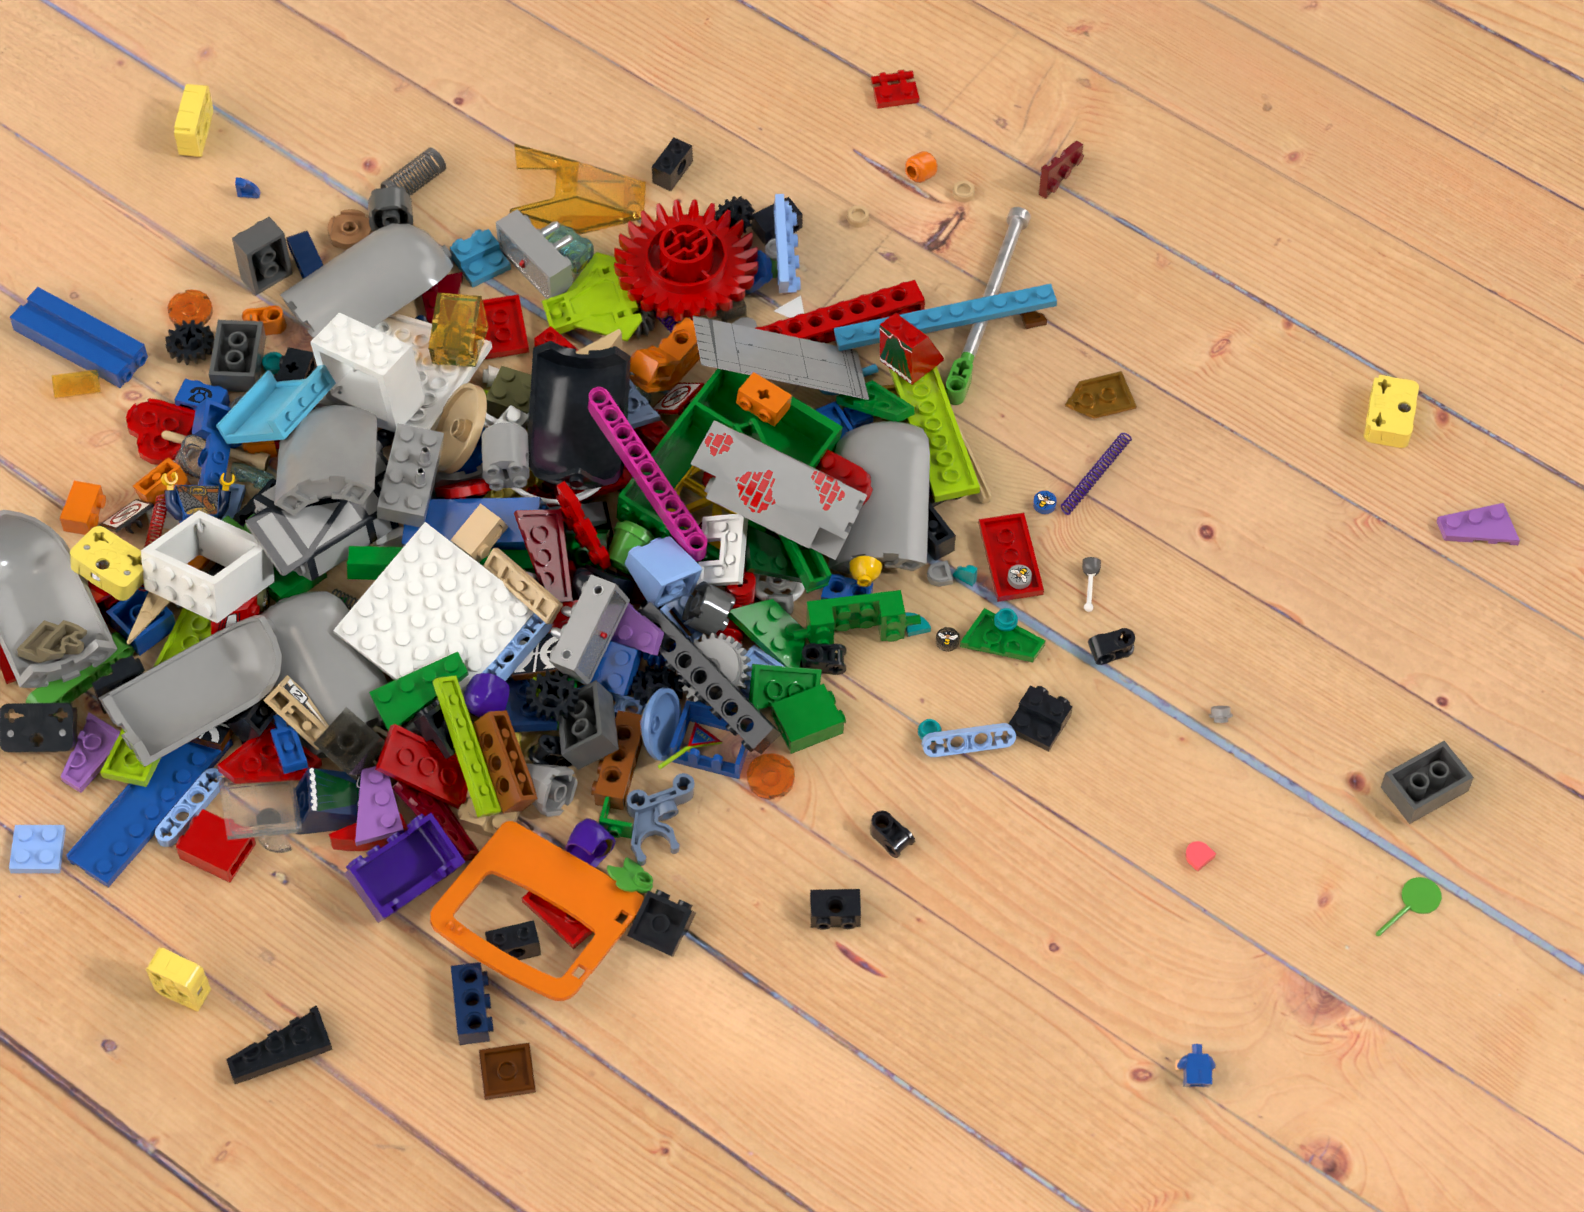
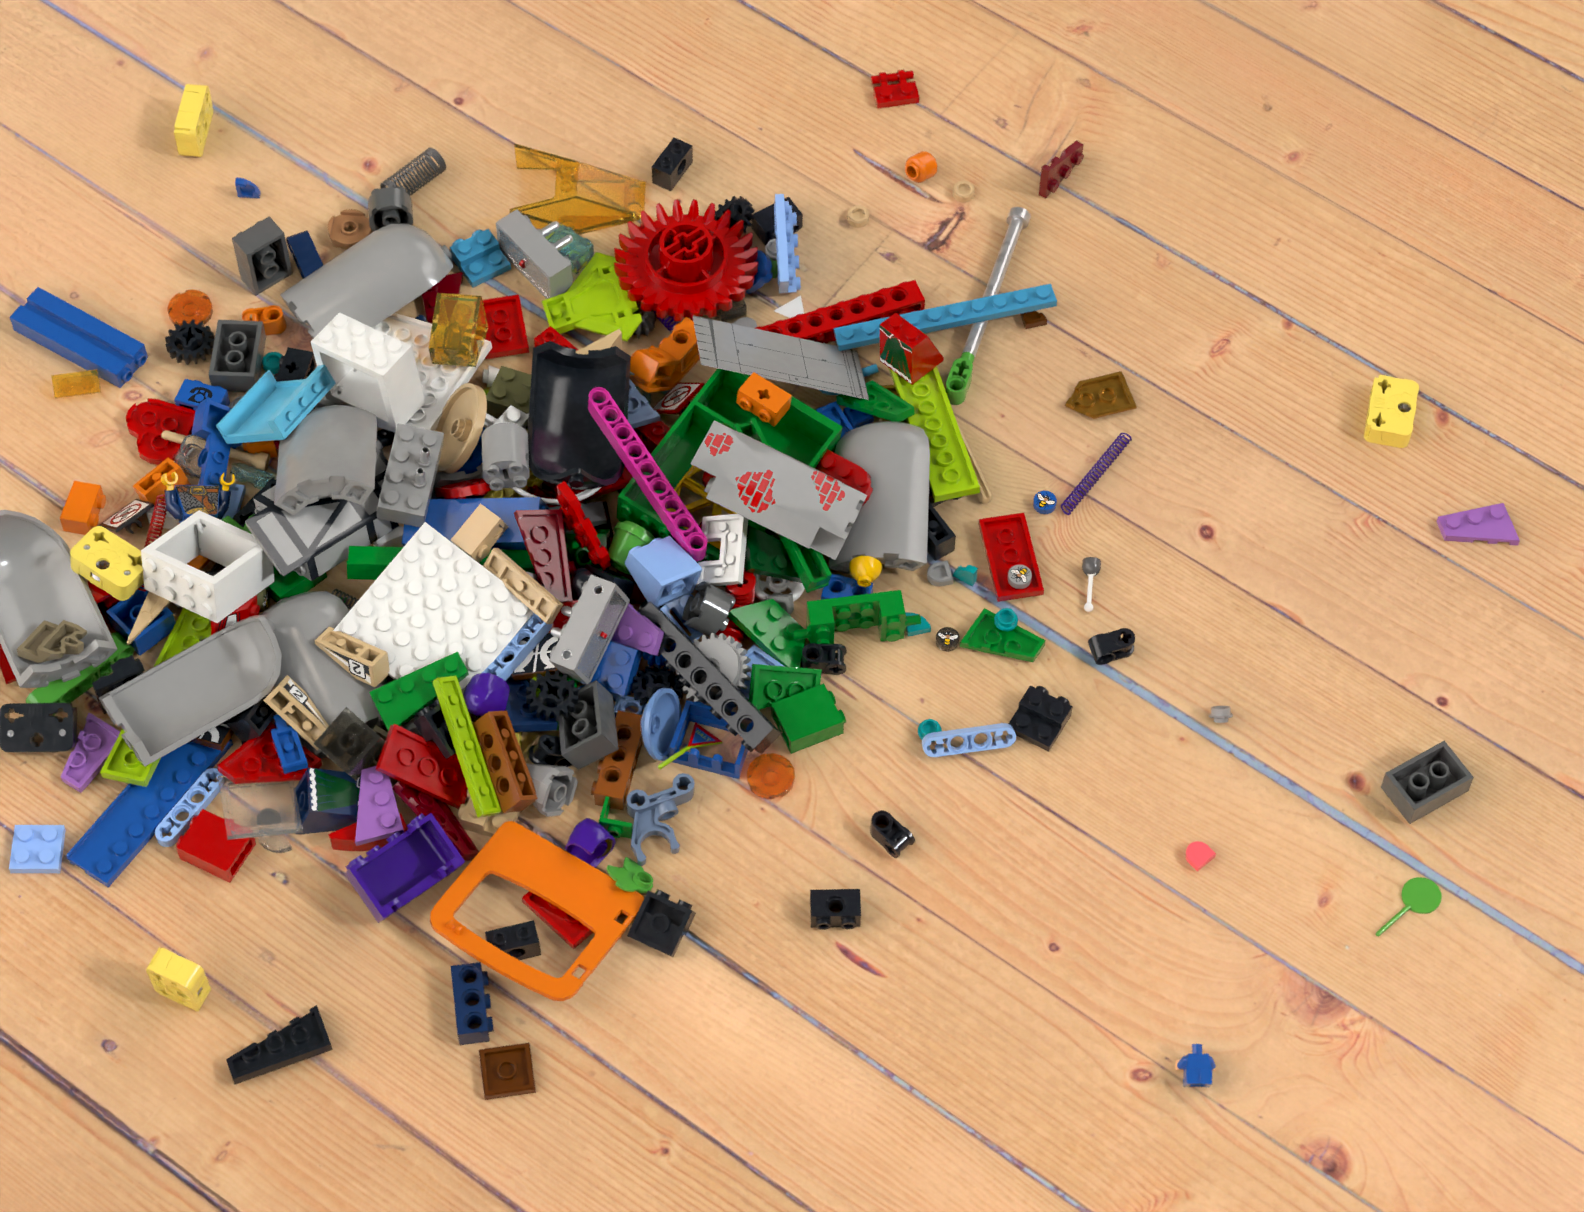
none -> tan slope [315,627,390,687]

